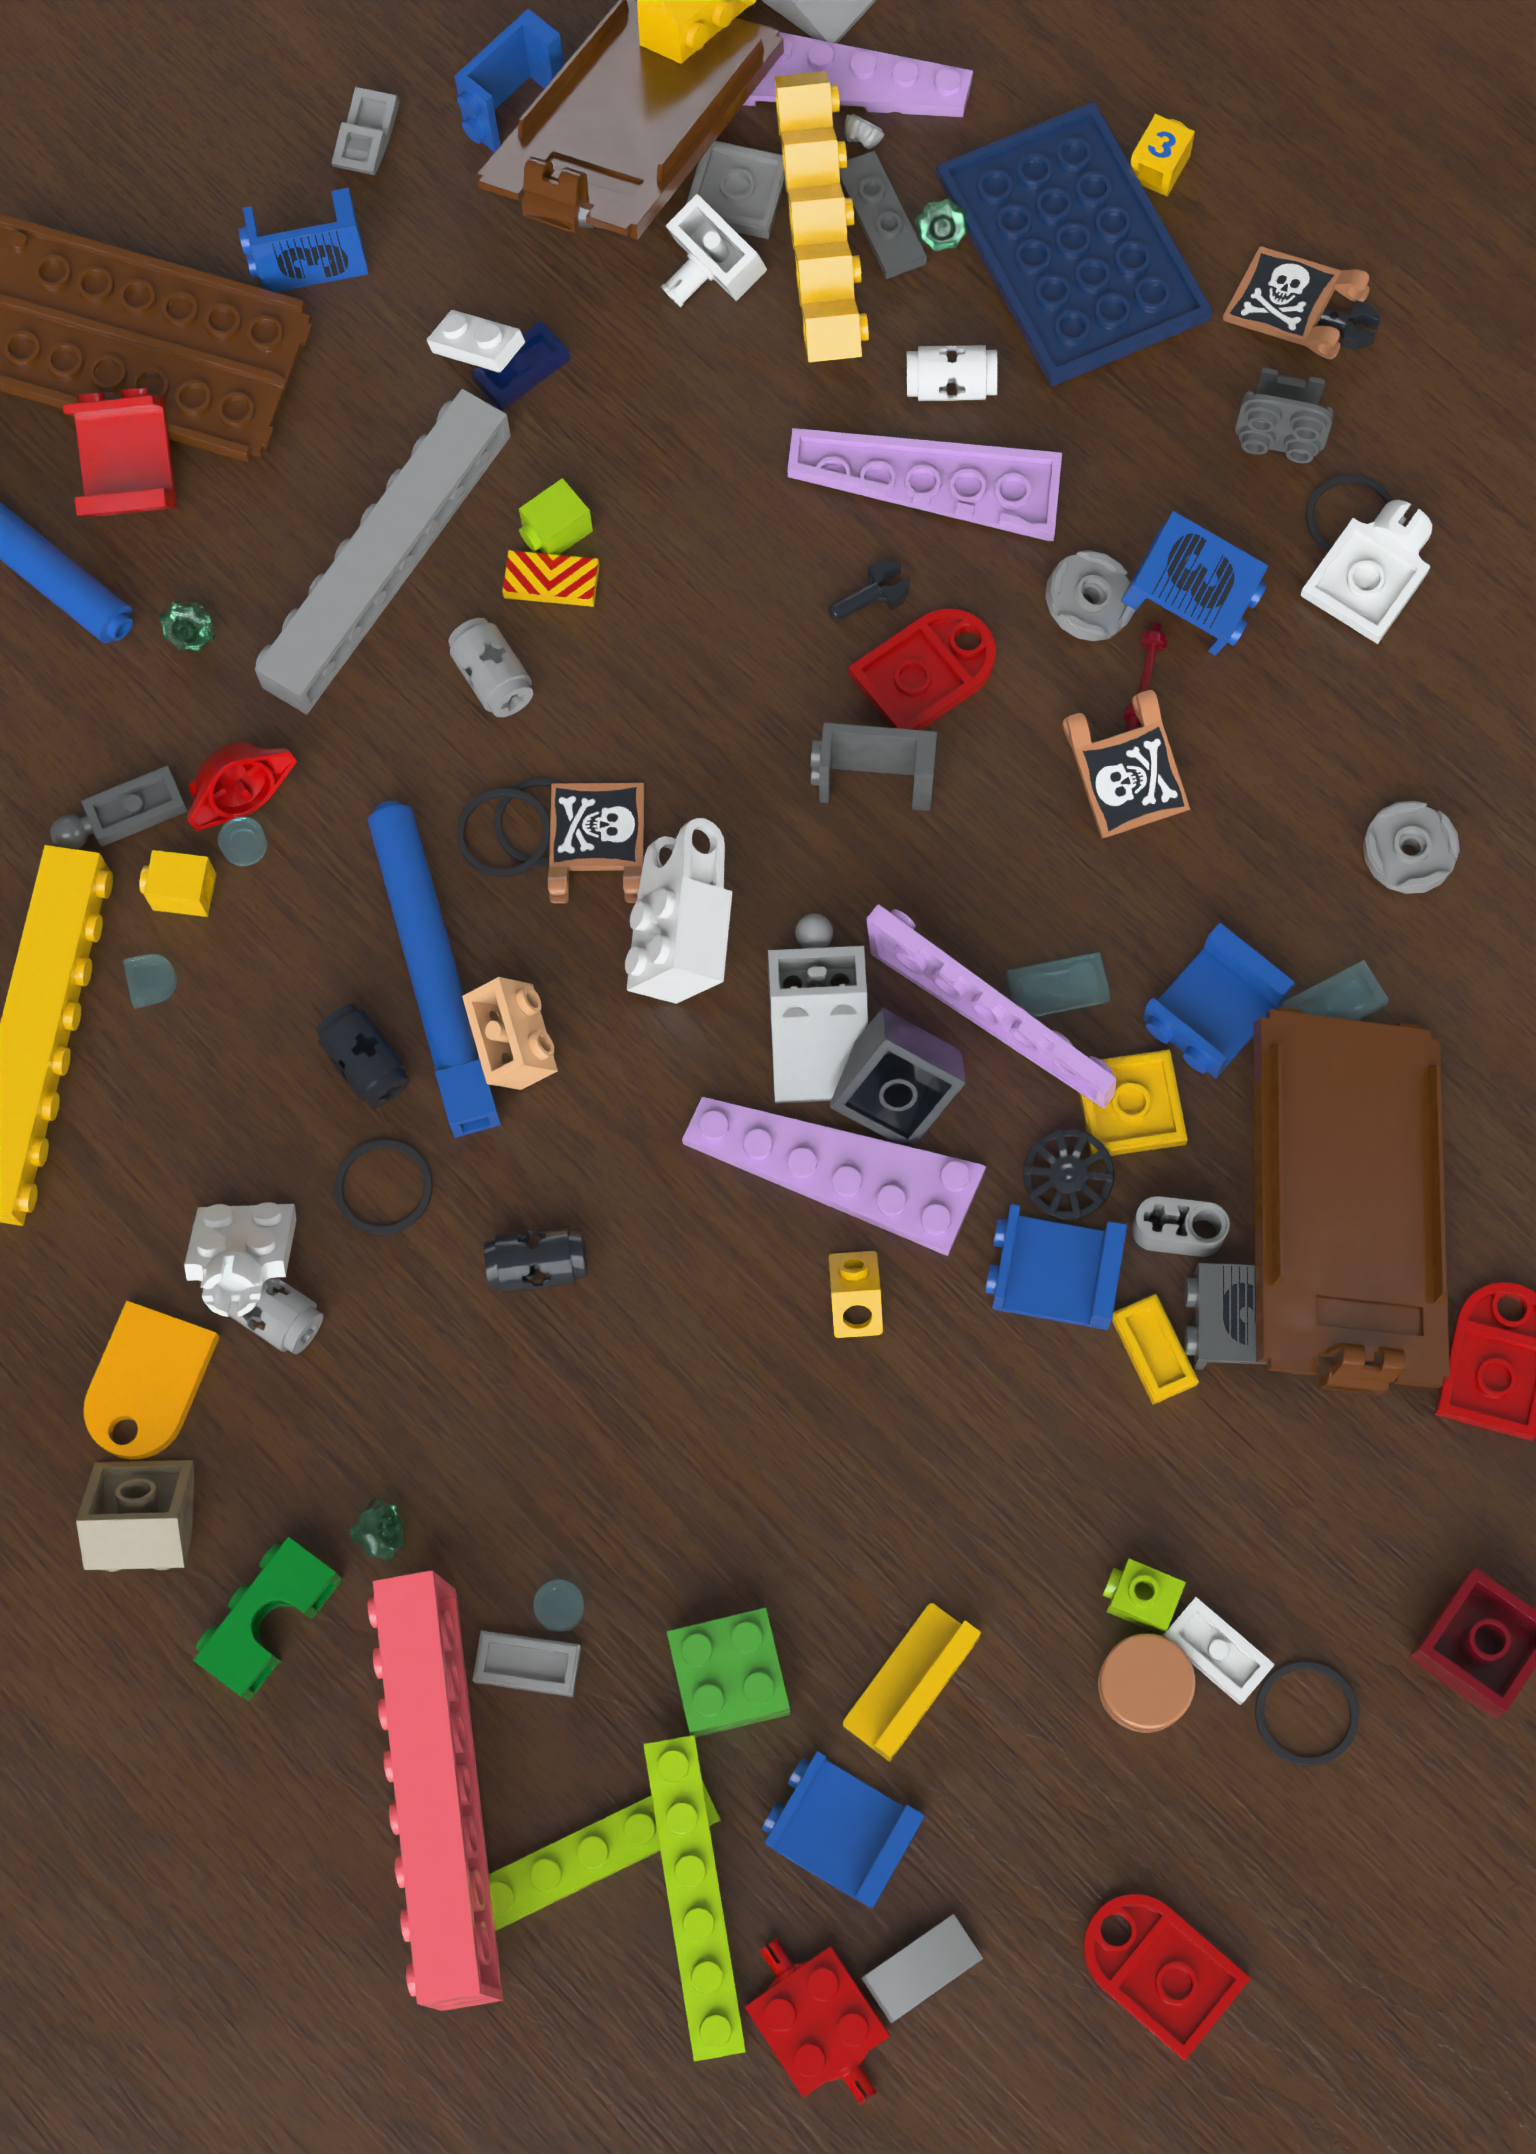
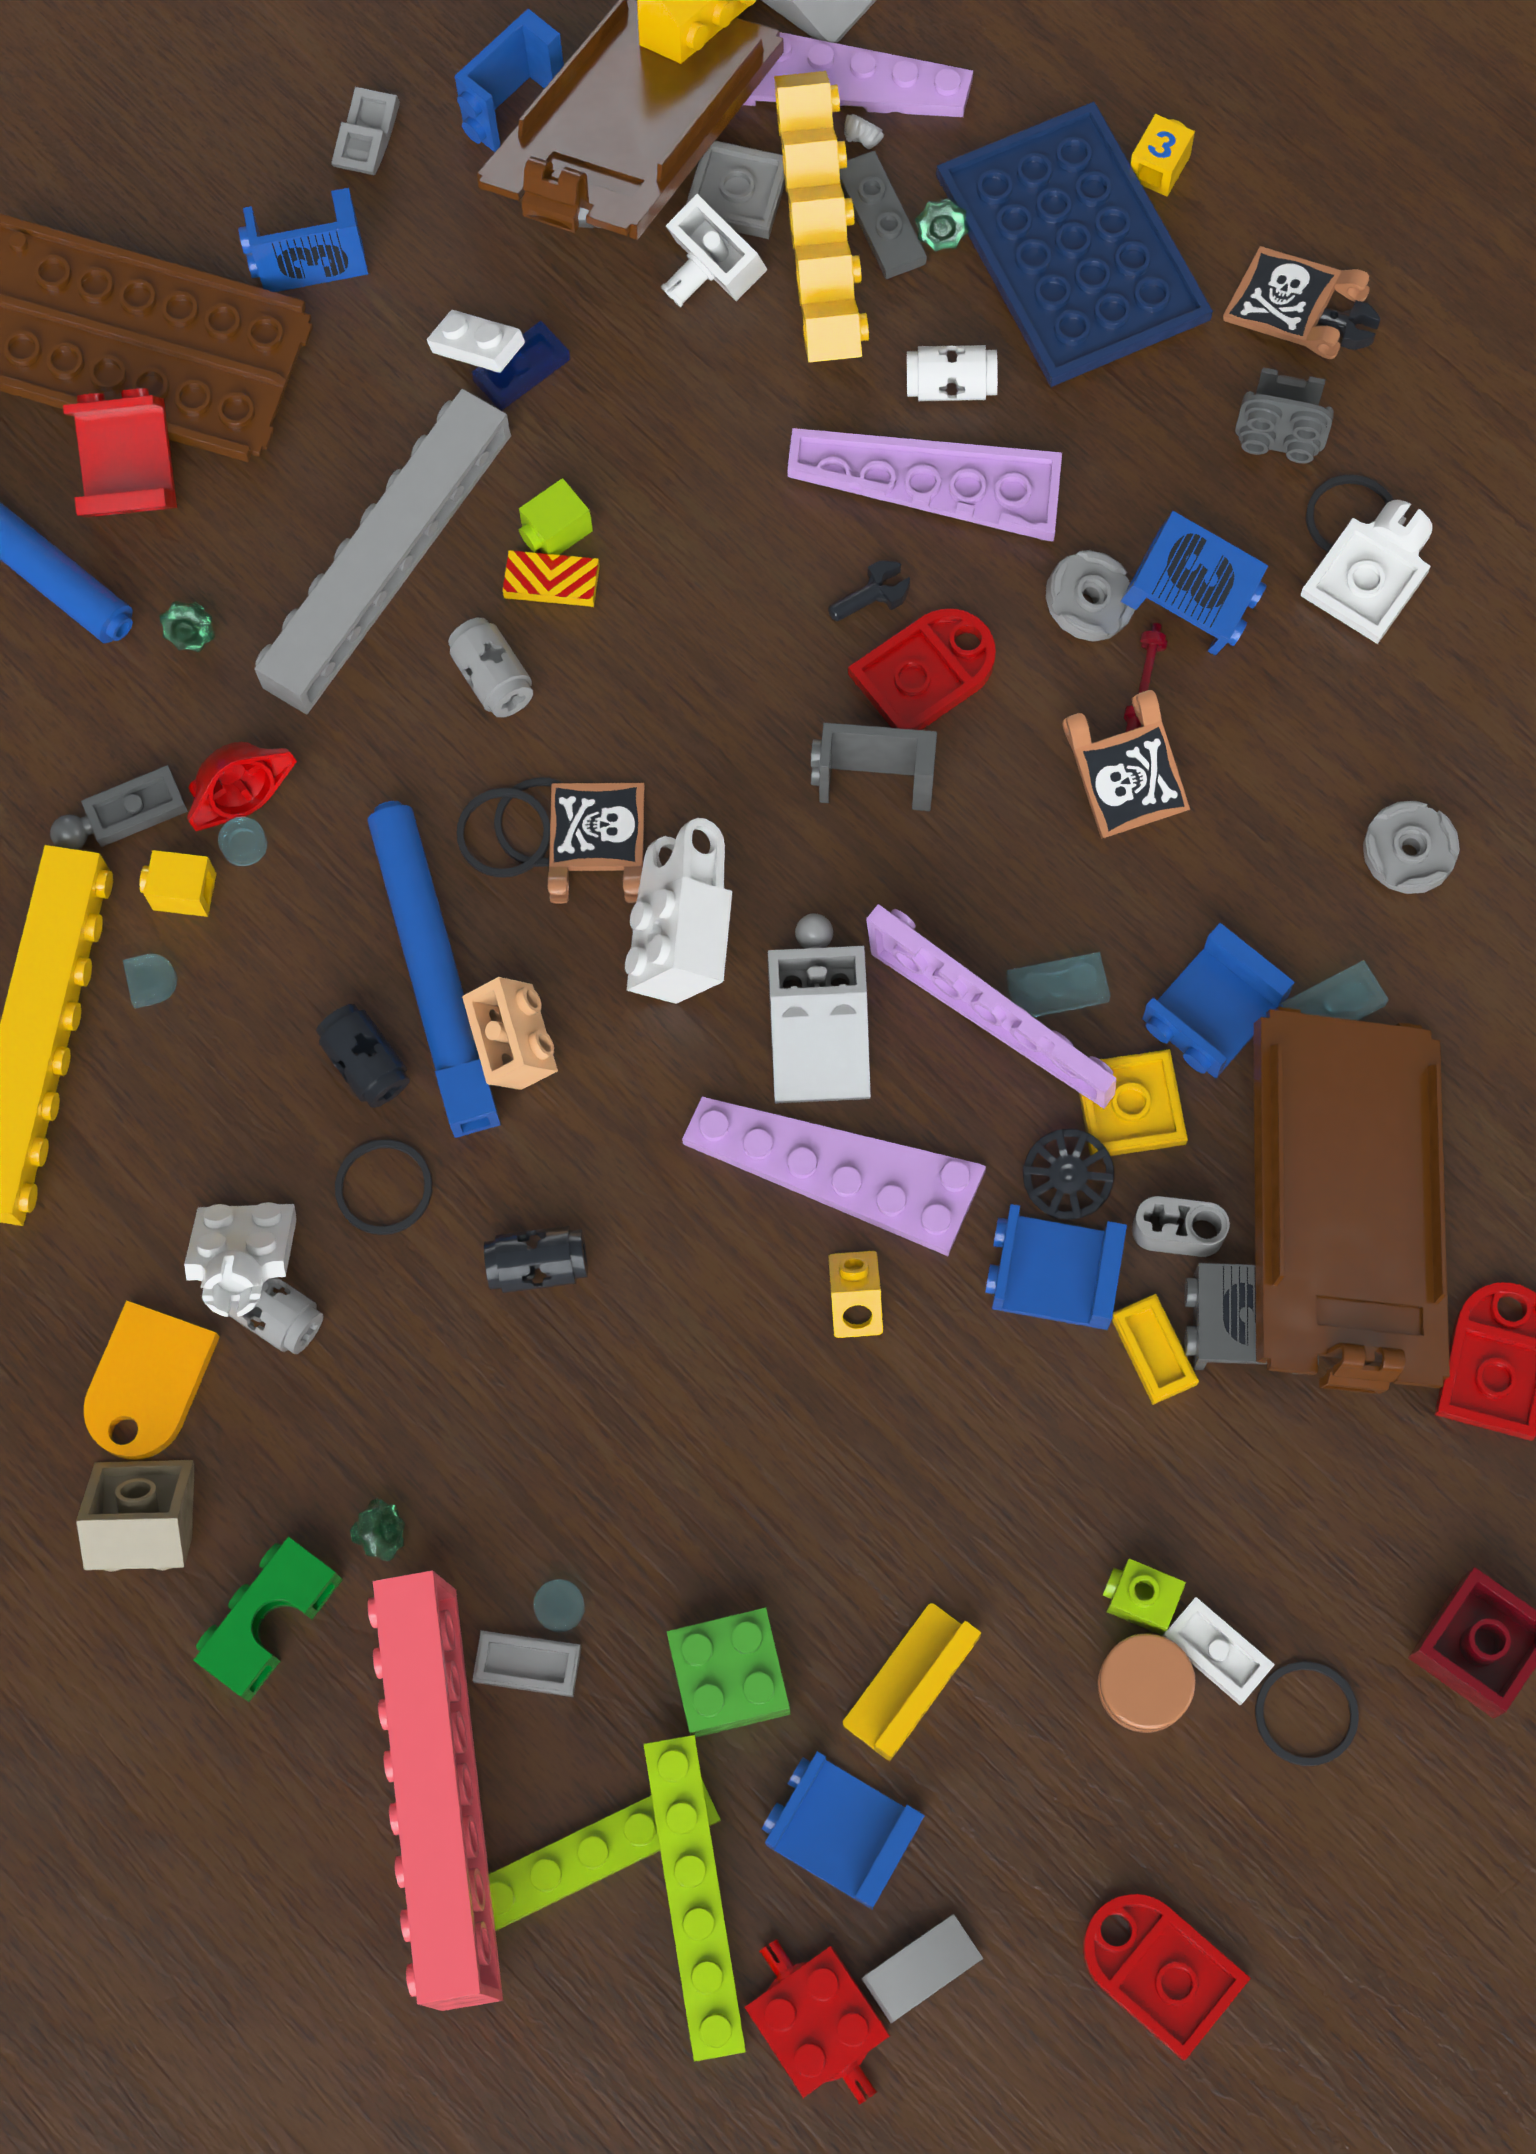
black slope [830,1007,966,1148] -> none

